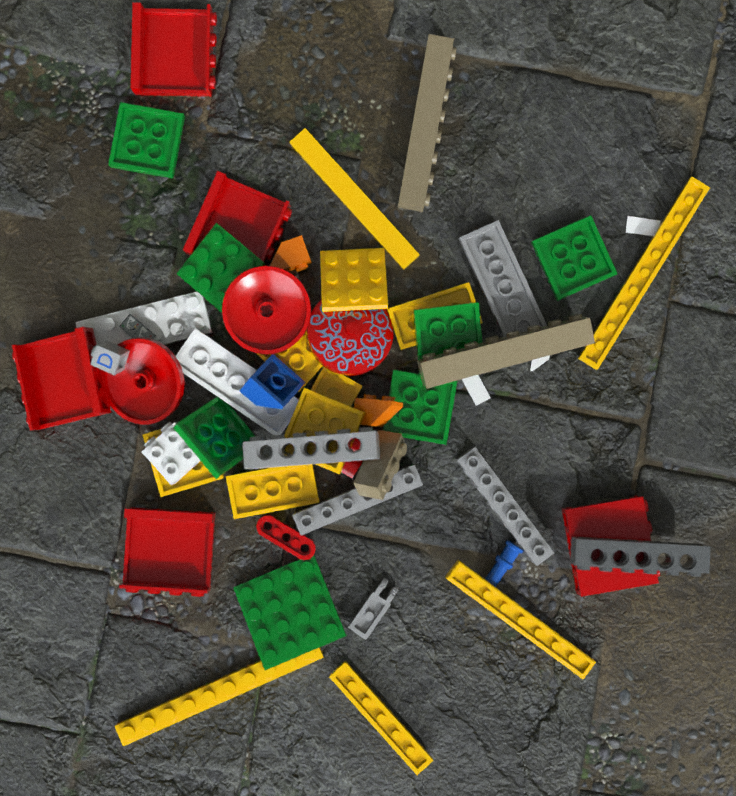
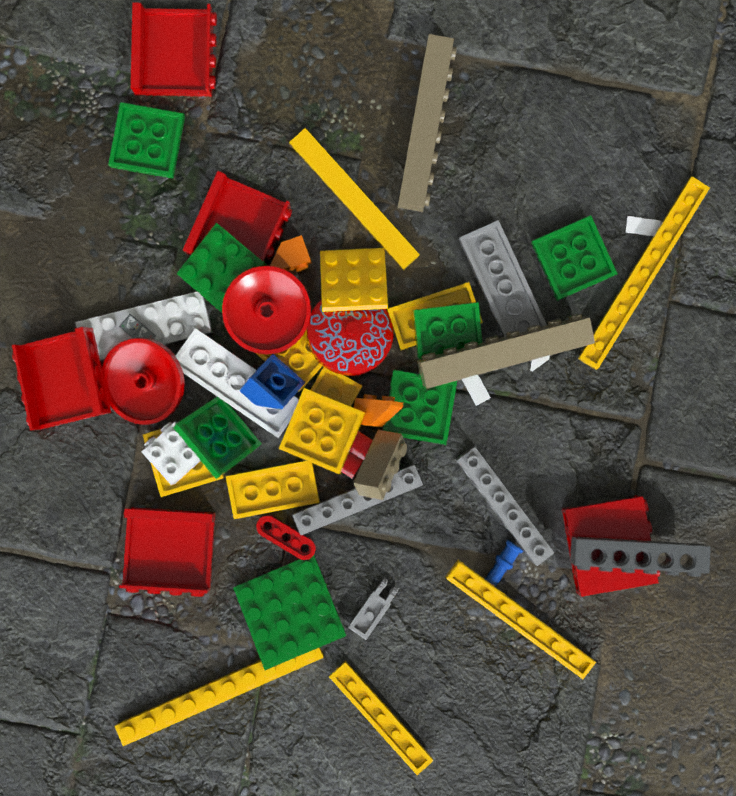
light grey brick [91,340,130,375] -> none
light grey brick [243,427,380,469] -> none

